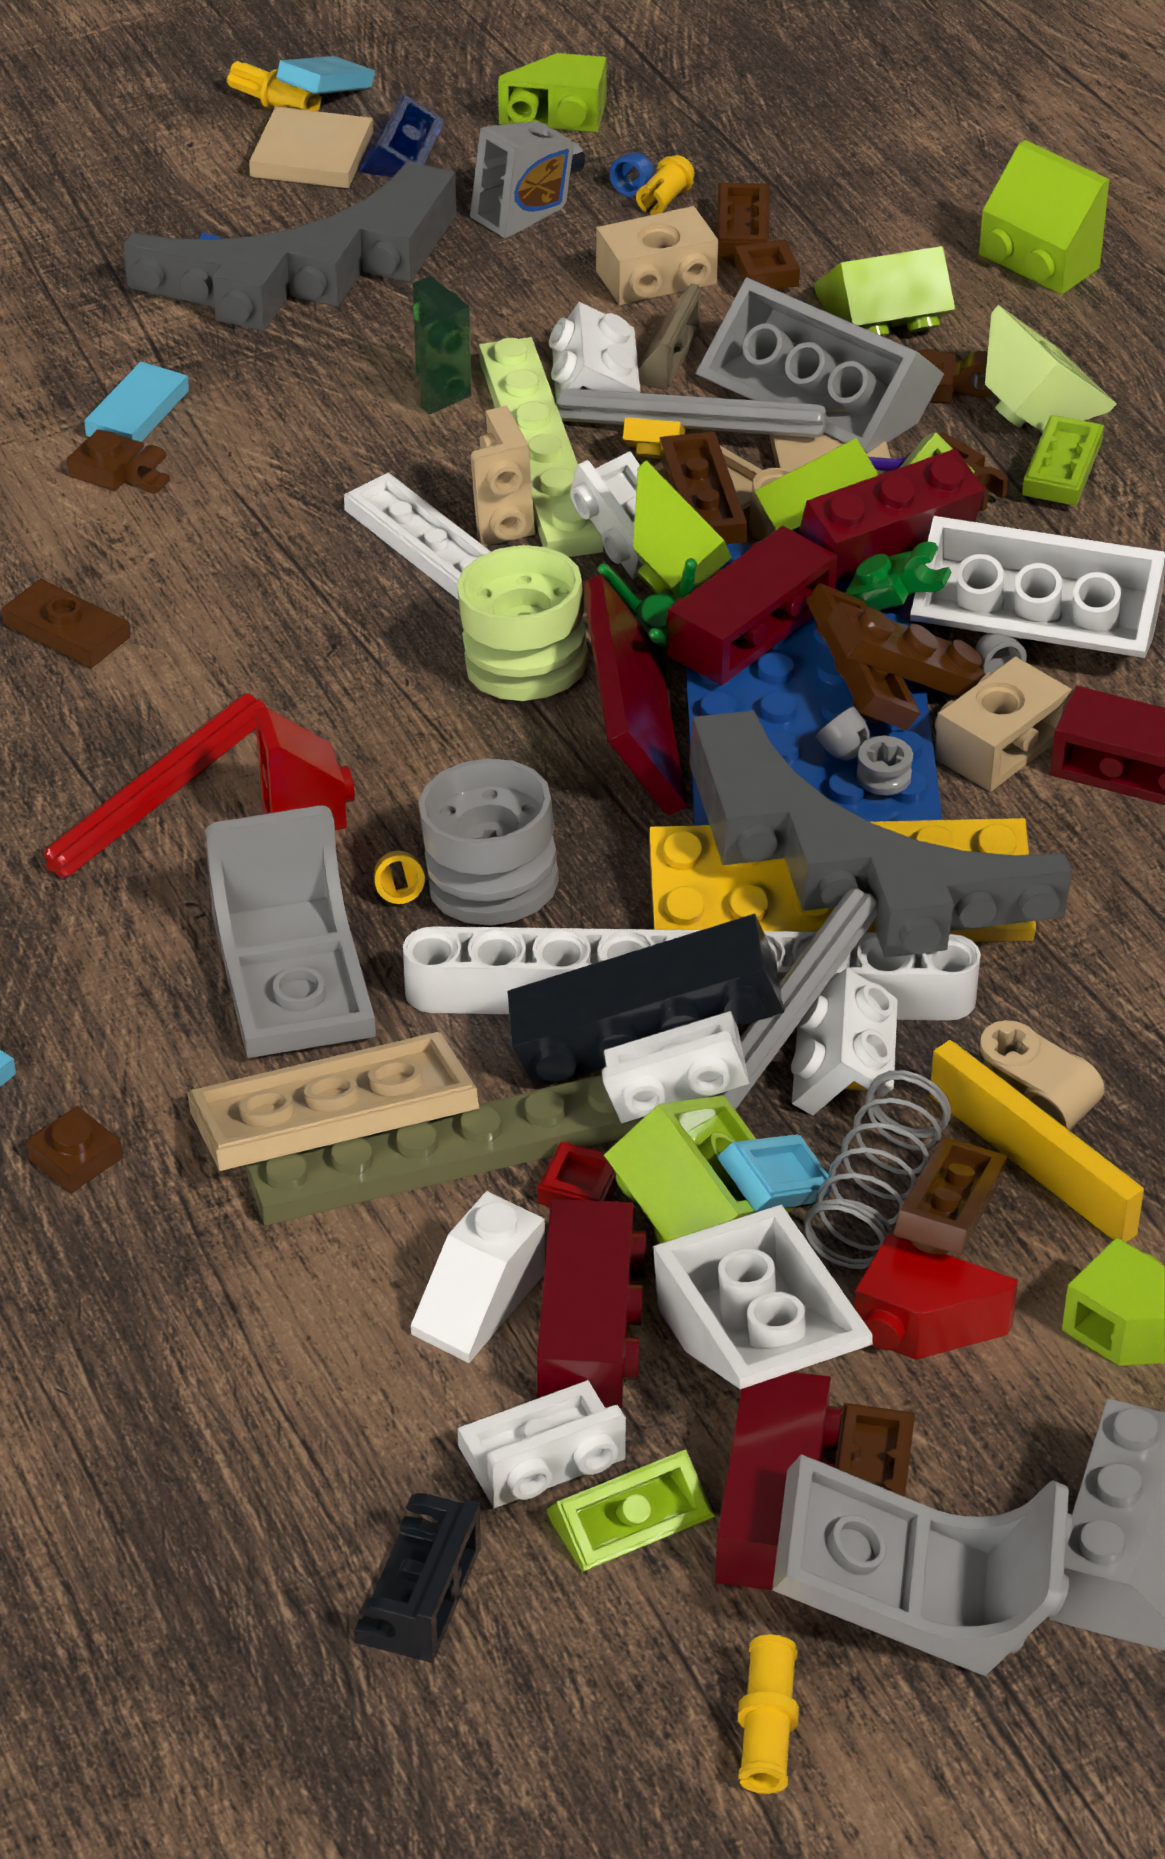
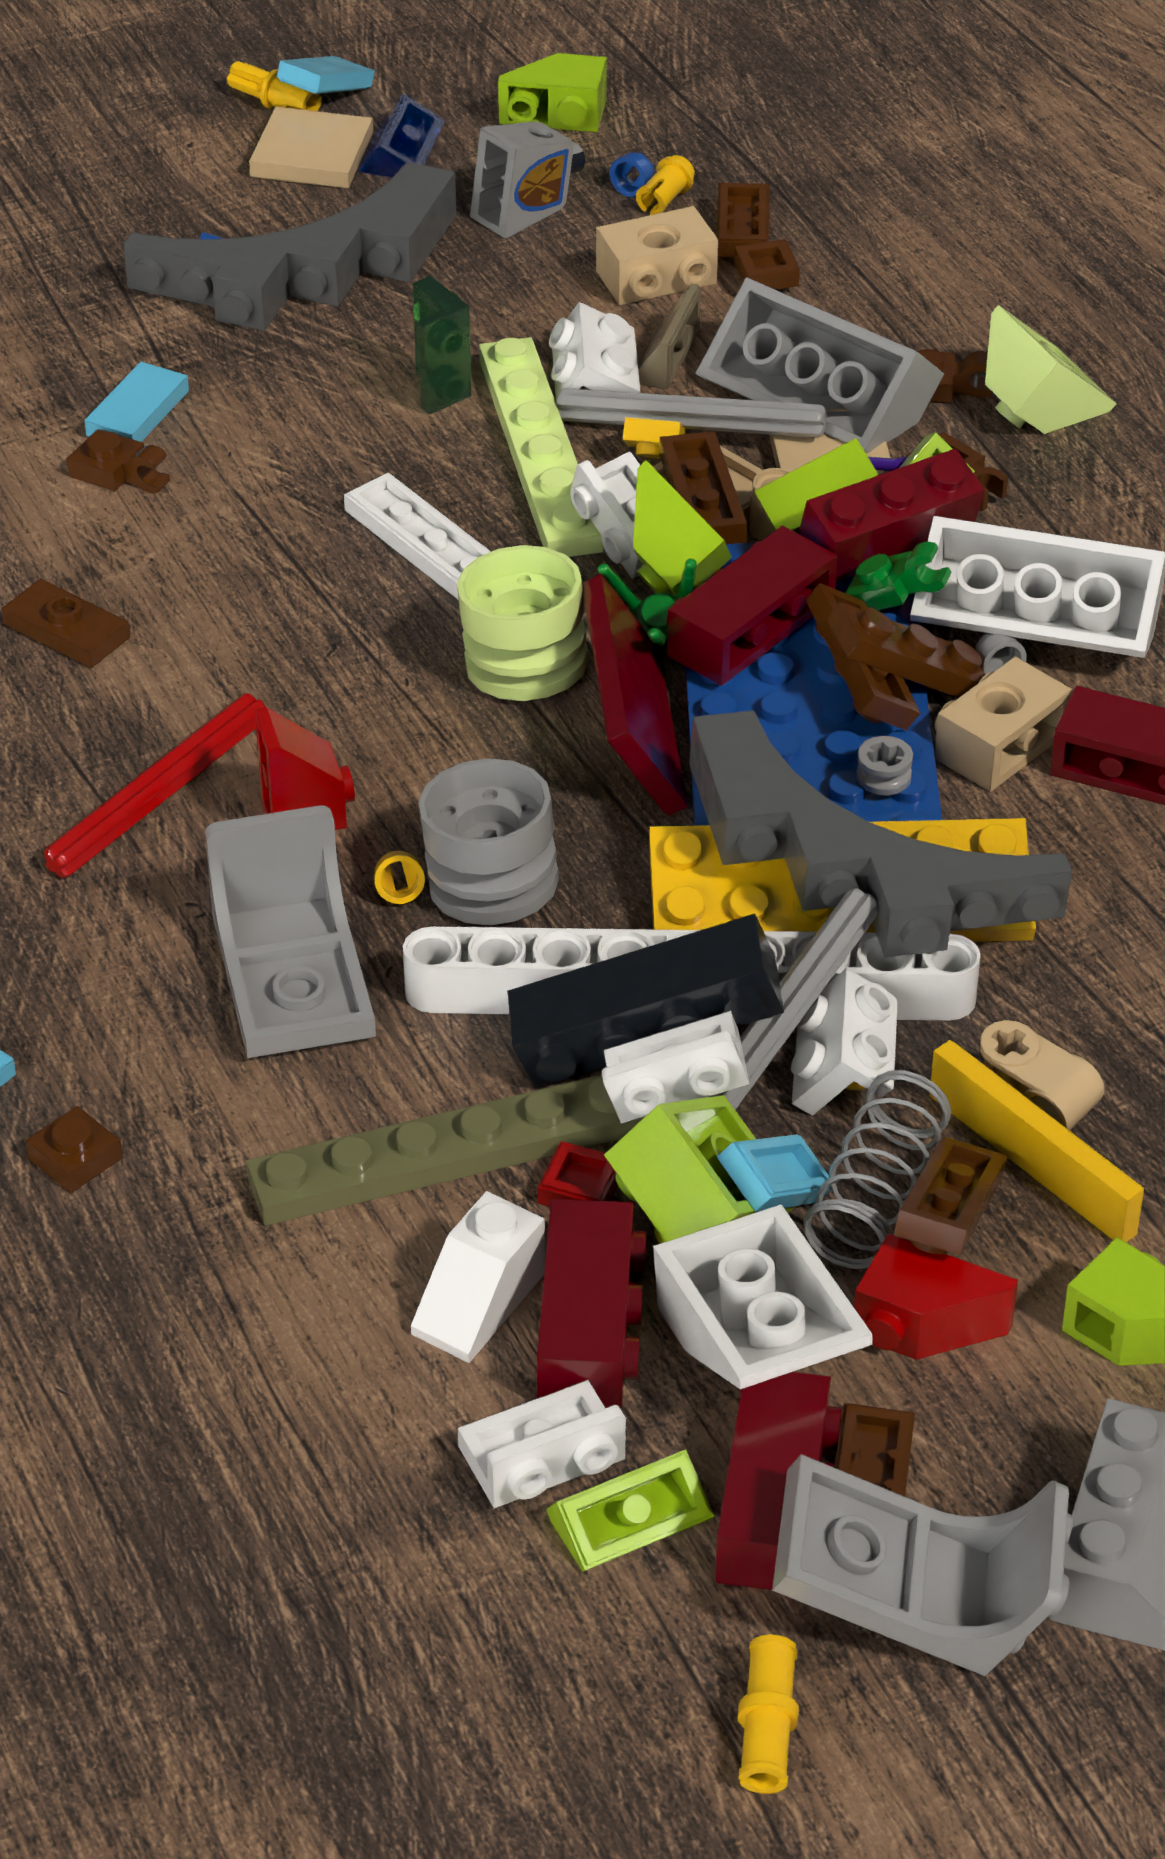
tan tile [187,1032,479,1171] -> none
black hinge [354,1493,481,1663] -> none
tan bracket [471,405,535,546] -> none
lime slope [814,246,955,337] -> none
light grey hinge [815,706,870,761] -> none
lime slope [979,140,1110,295] -> none
lime plate [1022,415,1104,506] -> none

